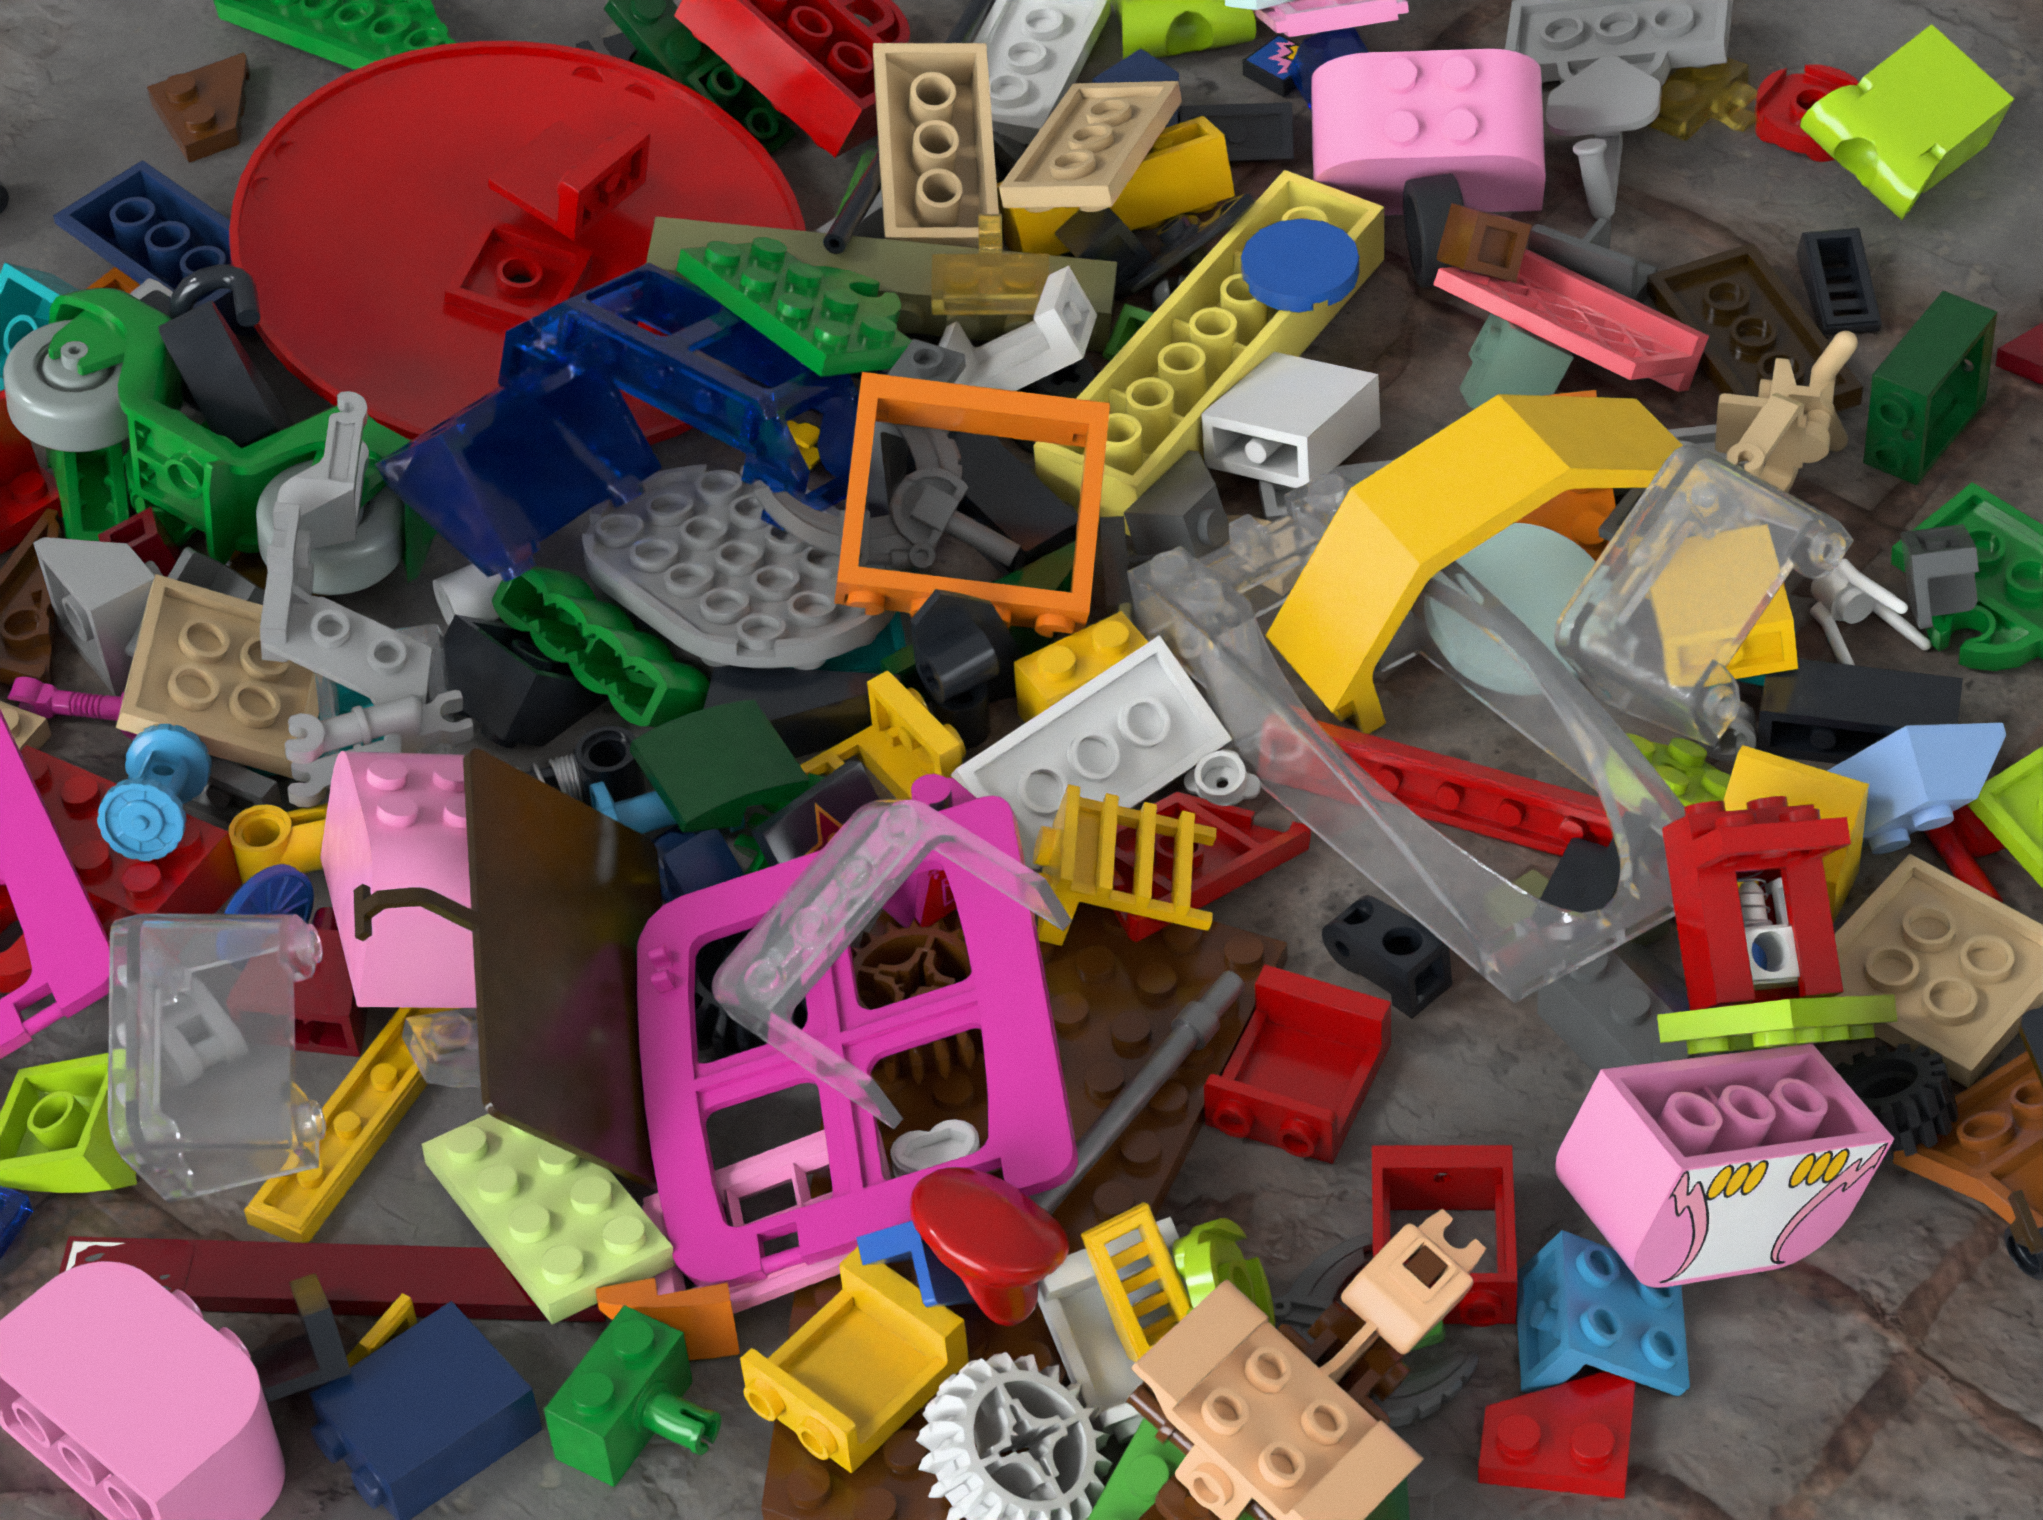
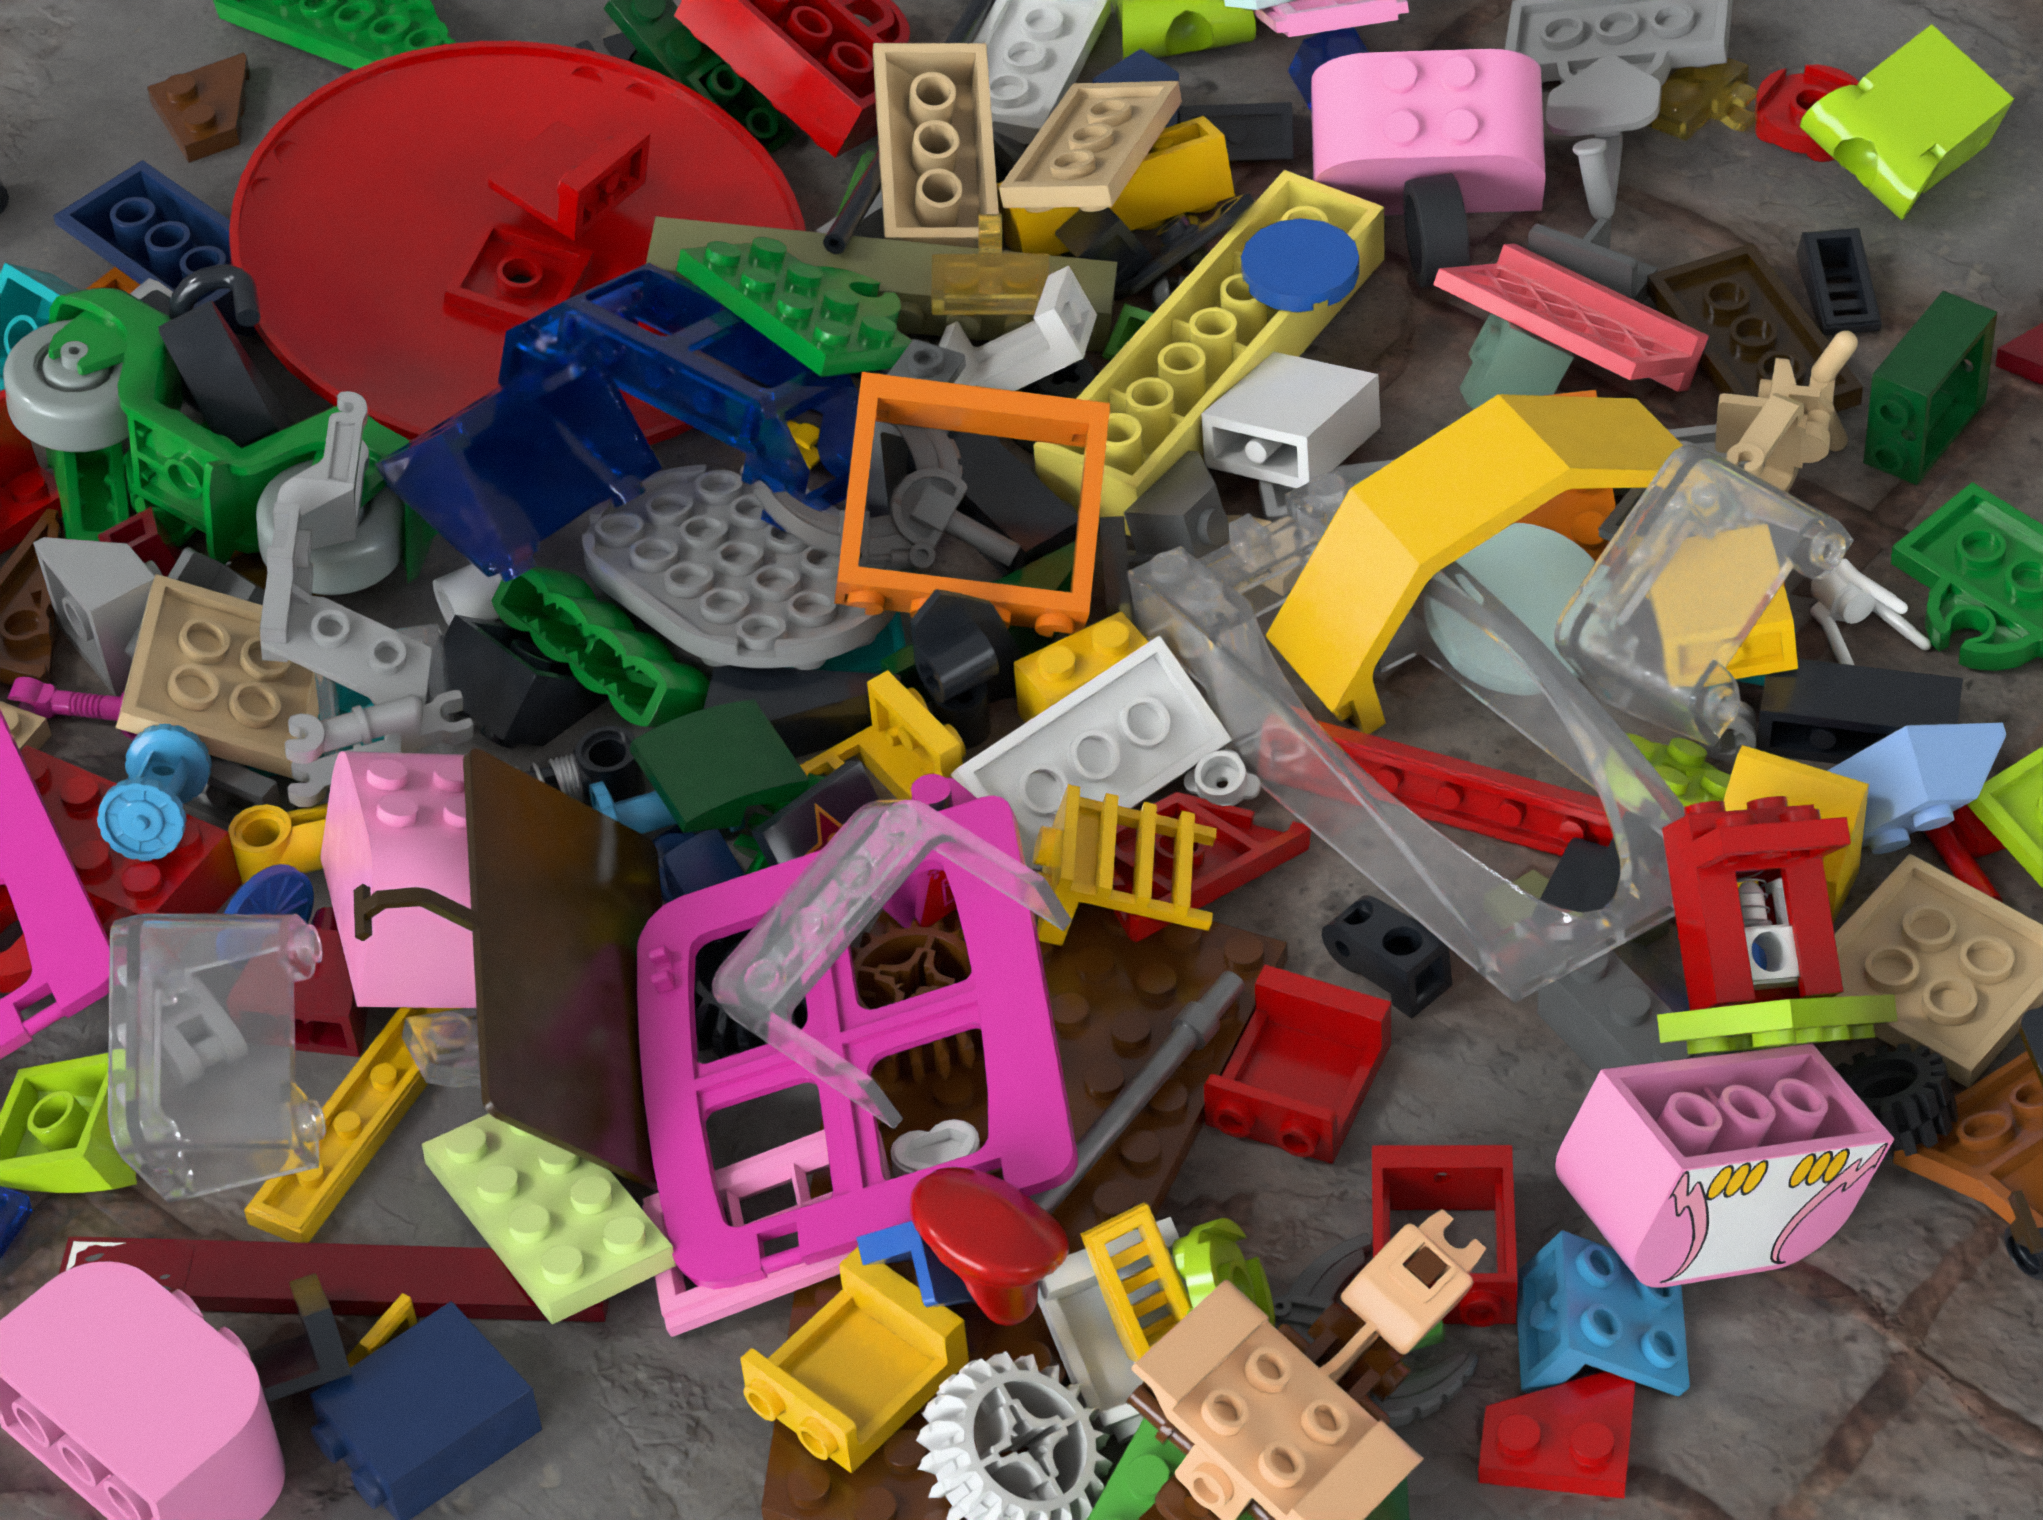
green brick [544,1305,721,1488] -> none
orange slope [596,1278,740,1360] -> none
tile [1242,34,1320,97] -> none
reddish brown panel [1437,203,1532,283] -> none
dark grey panel [1901,524,1979,629] -> none

